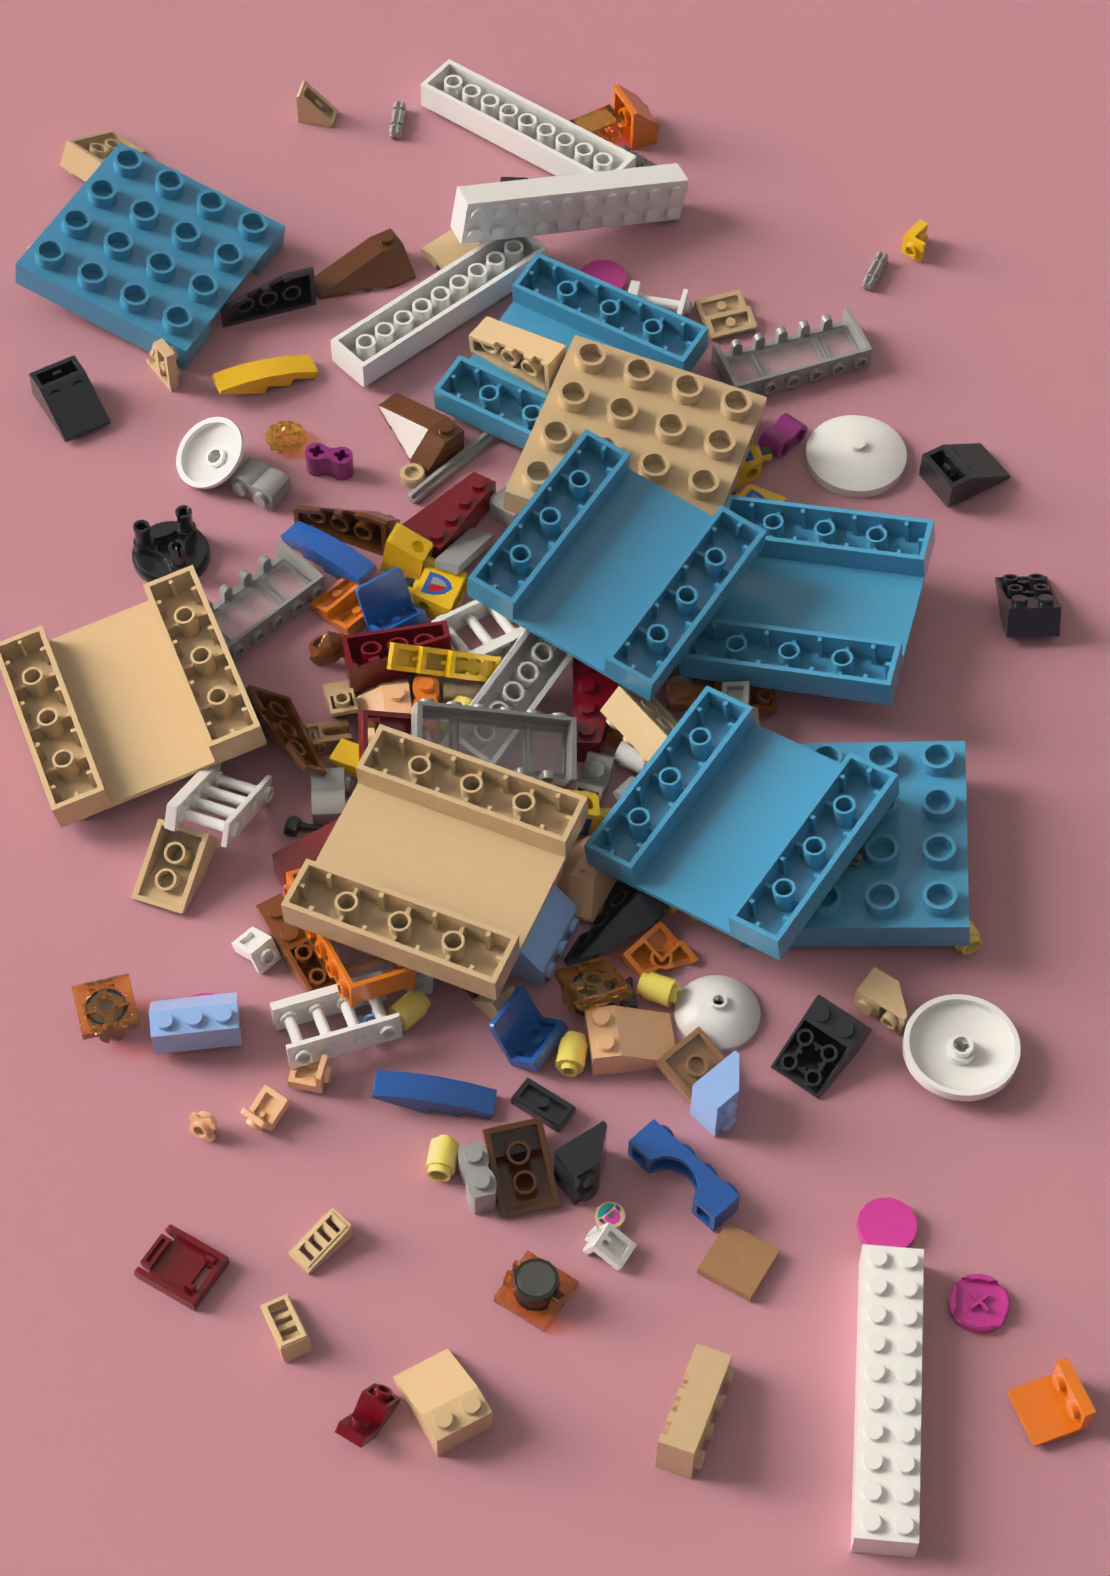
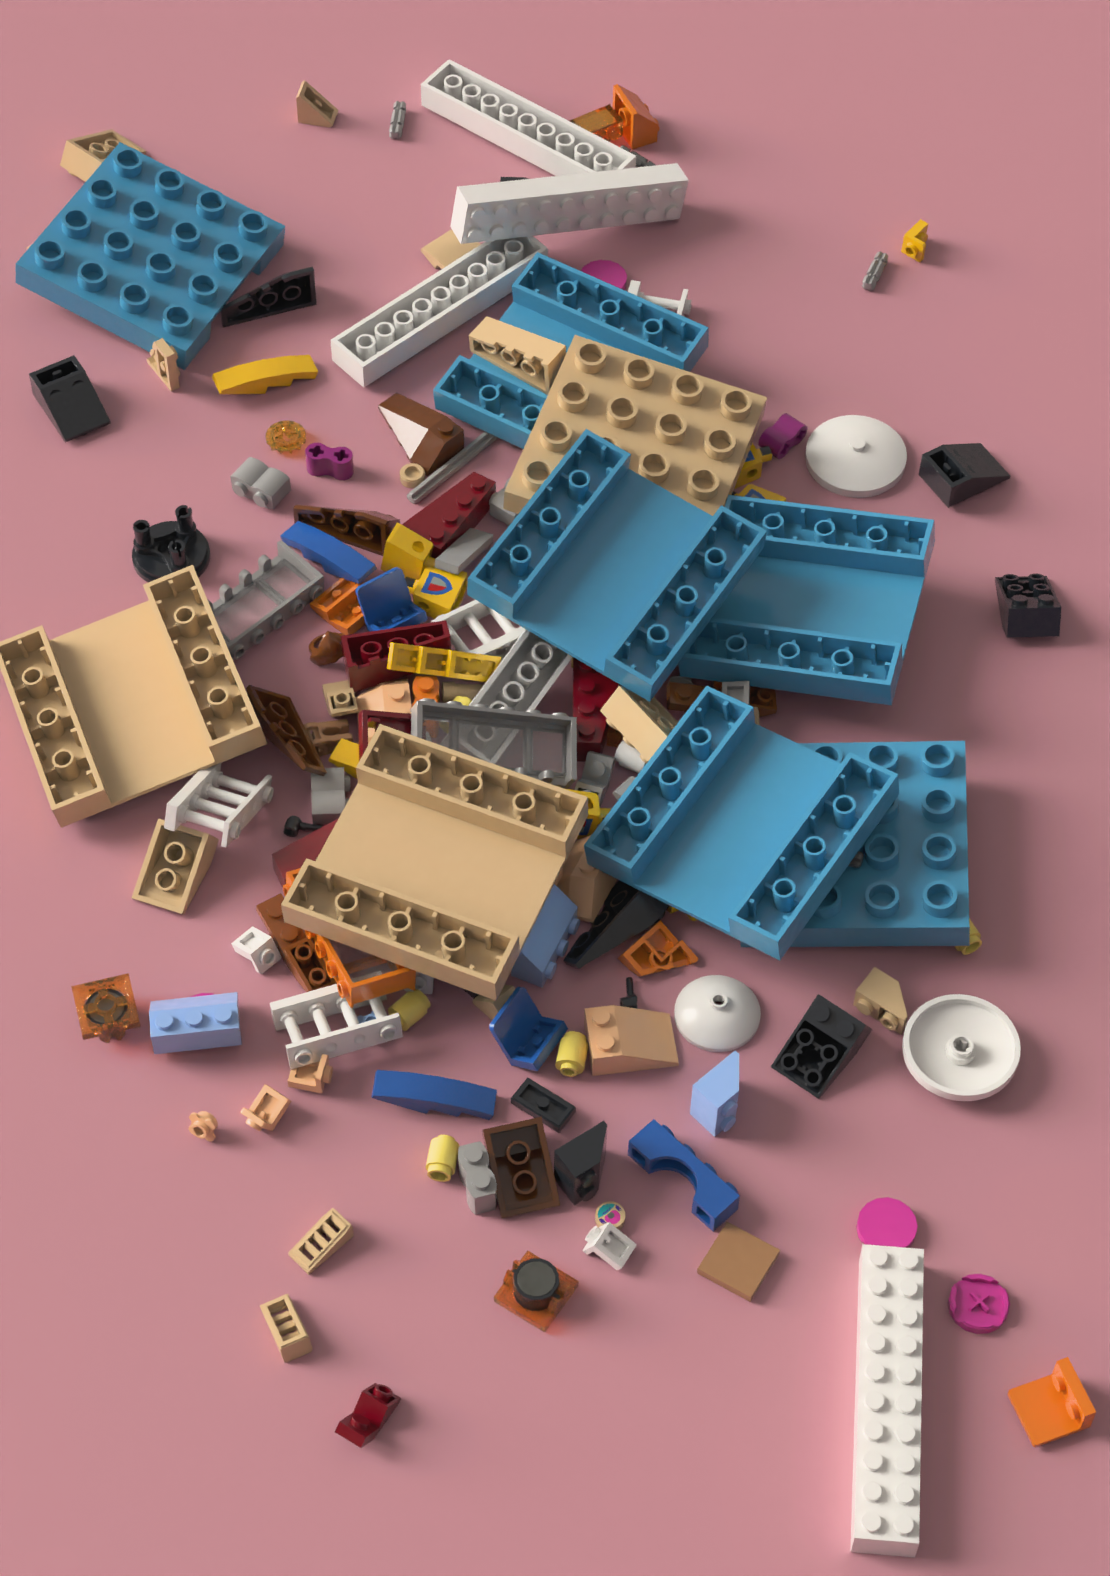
dark red container [133,1224,230,1311] -> none
white dish [176,417,244,489] -> none
reddish brown wedge [314,228,416,299] -> none
tan slope [393,1349,493,1456] -> none
clear orange piece [555,956,633,1016] -> none
light yellow brick [637,972,681,1007] -> none
medium nougat tile [654,1026,726,1106] -> none
tan wedge [655,1343,735,1479] -> none
tan slope [693,289,758,340] -> none
window [711,307,872,395] -> none

